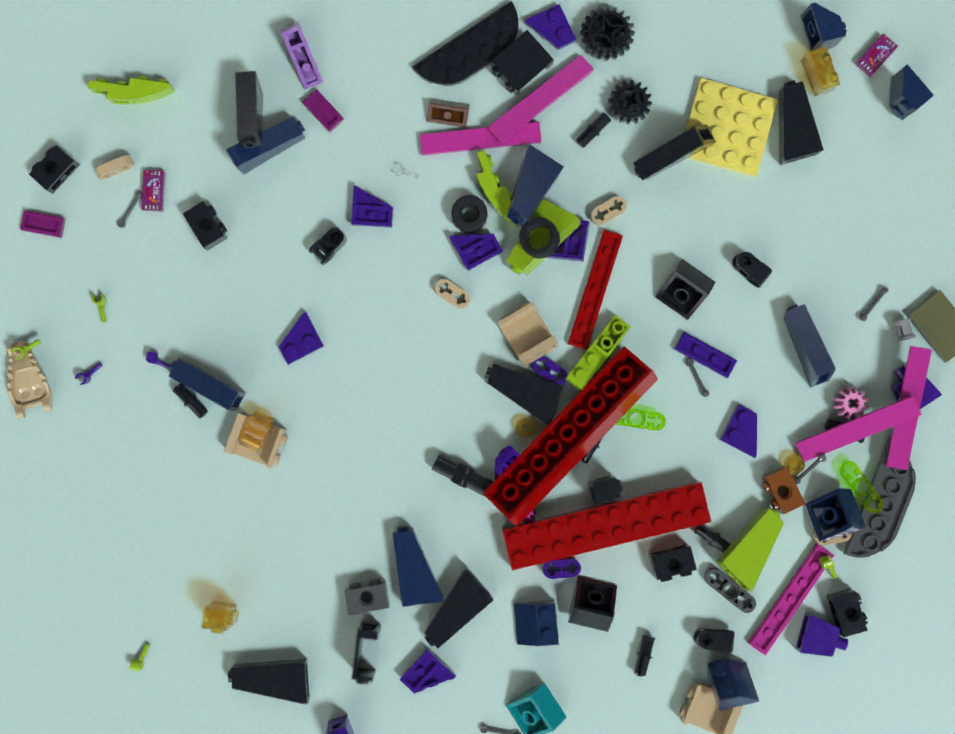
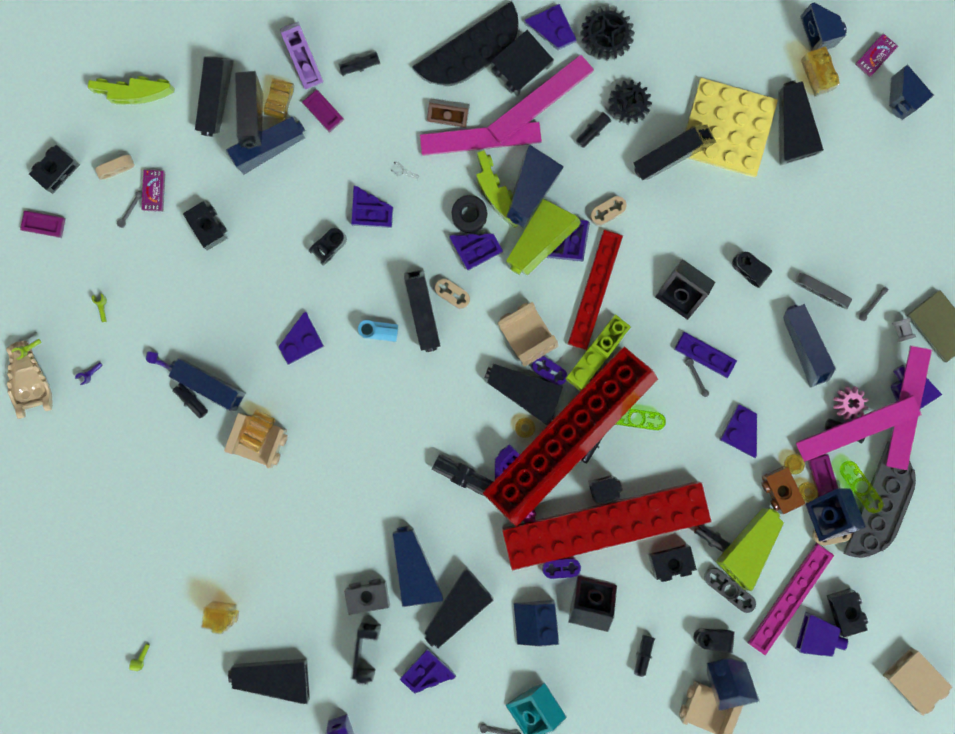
black tyre [519,217,560,259] -> none
dark grey hinge [794,453,827,484] -> none
lime hand [819,555,837,579] -> none
none -> black slope [195,56,234,137]
none -> clear yellow axle [264,78,294,120]
none -> black pin [339,51,380,76]
none -> medium azure piece [358,320,398,342]
none -> black slope [404,269,441,352]
none -> dark grey beam [795,273,852,309]
none -> clear yellow plate [798,482,818,502]
none -> magenta tile [808,454,838,497]
none -> tan panel [883,647,953,716]

